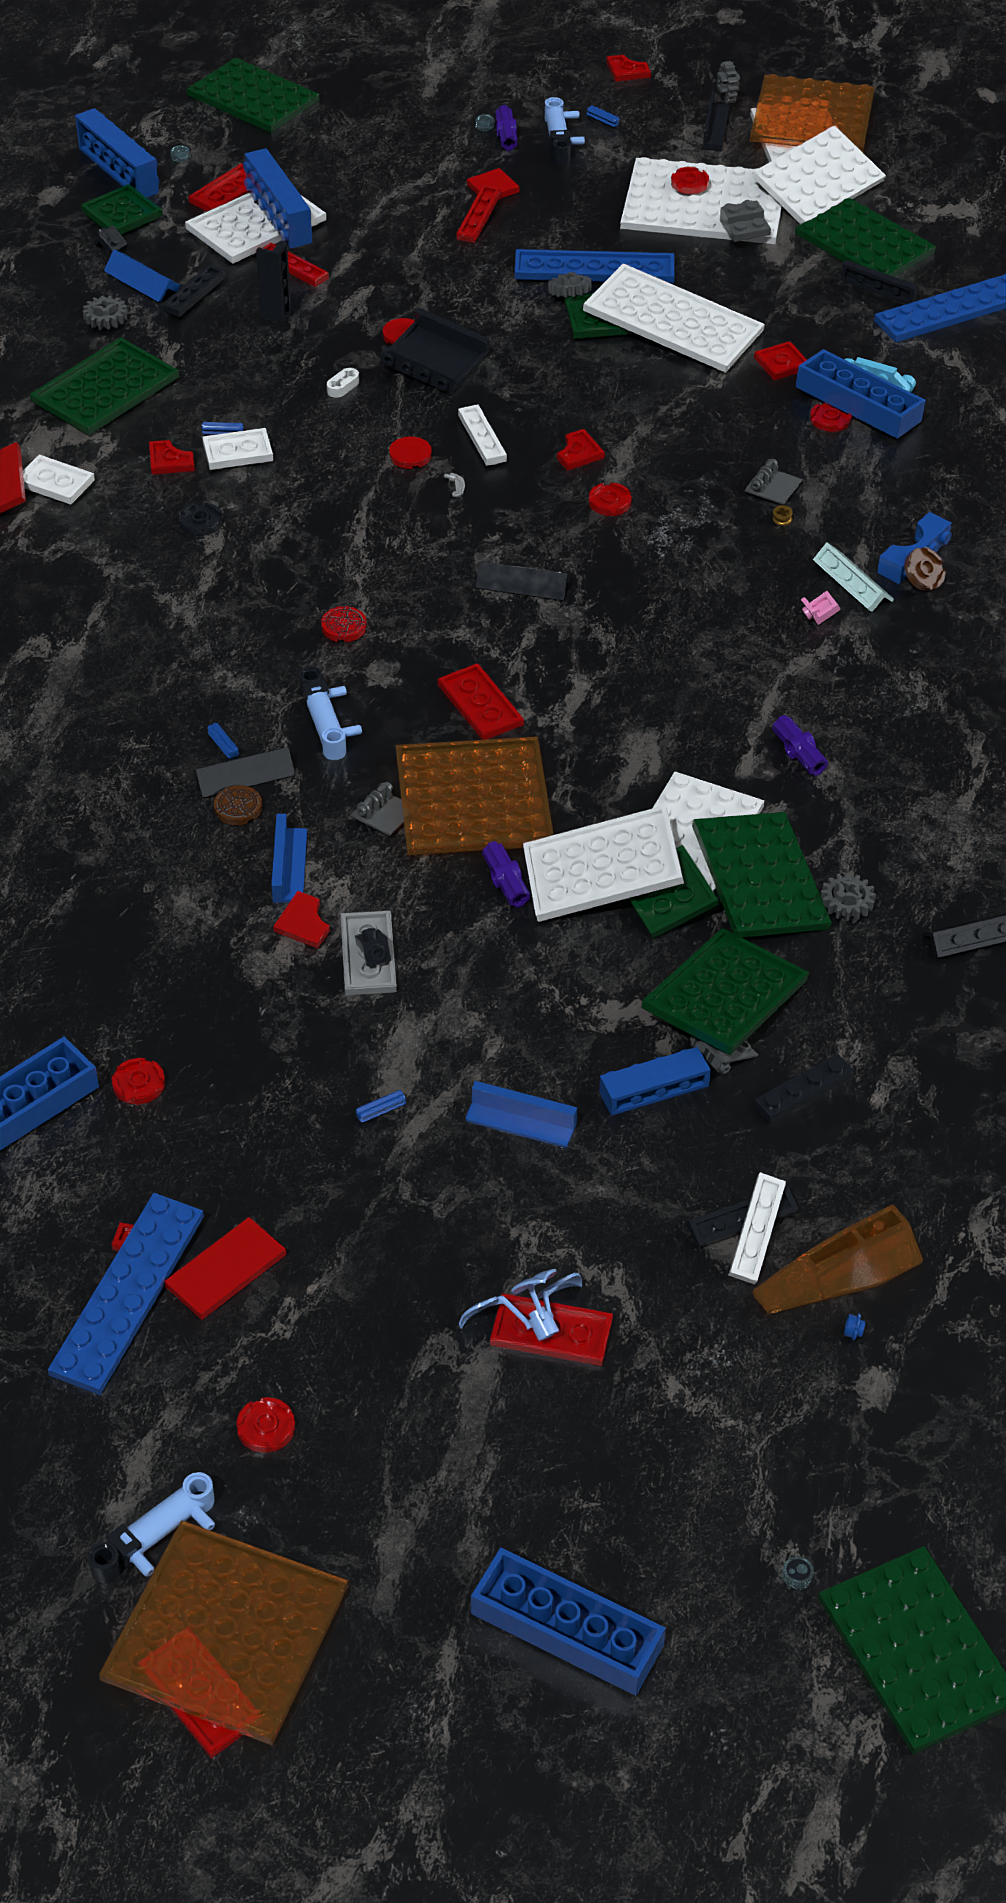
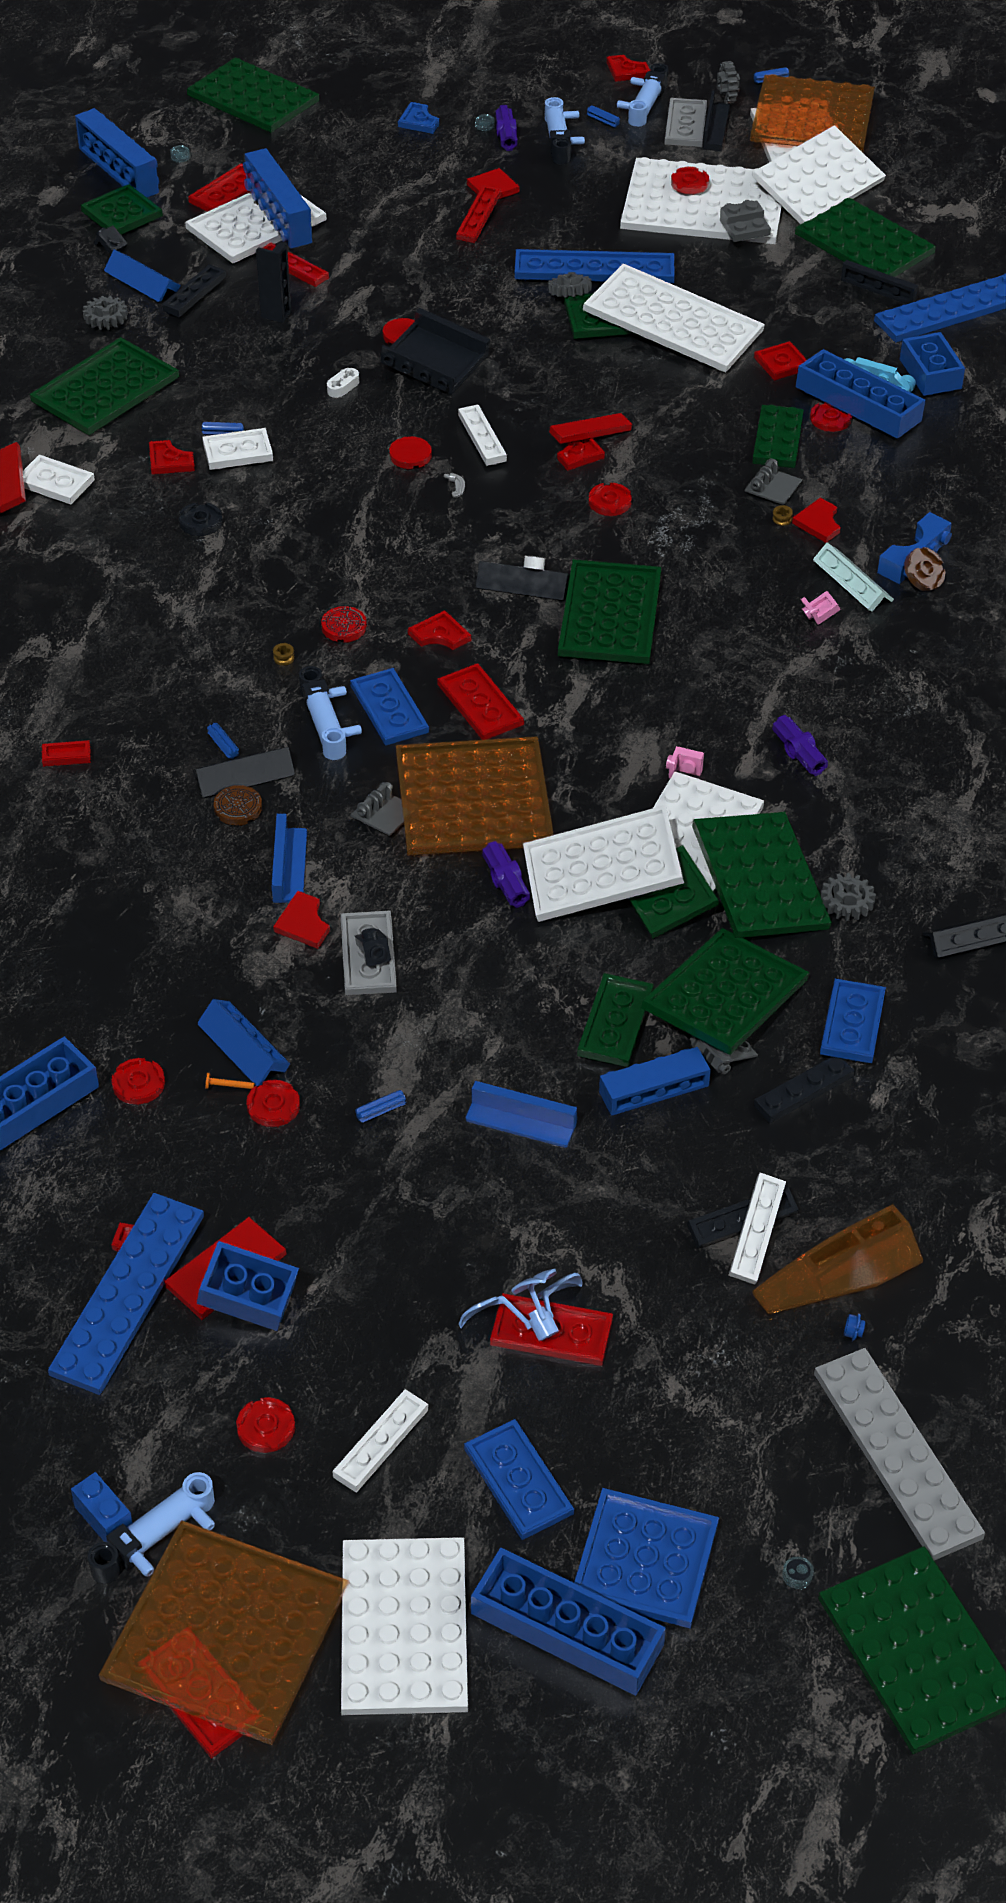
none -> red tile [42,740,91,767]
none -> blue brick [71,1472,132,1542]
none -> blue brick [197,1241,299,1331]
none -> blue panel [198,999,290,1086]
none -> orange pin [205,1073,254,1089]
none -> red tile [247,1080,300,1127]
none -> pearl gold bush [273,643,294,666]
none -> white plate [333,1389,428,1493]
none -> white plate [341,1538,468,1715]
none -> blue tile [350,668,429,746]
none -> blue tile [398,102,439,134]
none -> red tile [408,610,471,650]
none -> blue tile [464,1419,574,1540]
none -> white beam [523,556,545,570]
none -> red tile [549,413,632,444]
none -> dark green plate [558,559,661,664]
none -> blue plate [574,1488,719,1629]
none -> dark green plate [577,973,654,1067]
none -> light blue piece [617,63,668,127]
none -> light grey tile [665,98,707,147]
none -> bright pink bracket [666,746,704,779]
none -> dark green plate [753,405,804,468]
none -> blue axle [754,67,789,84]
none -> red tile [792,497,841,543]
none -> light grey plate [814,1348,985,1560]
none -> blue tile [820,979,886,1063]
none -> blue brick [900,332,965,396]

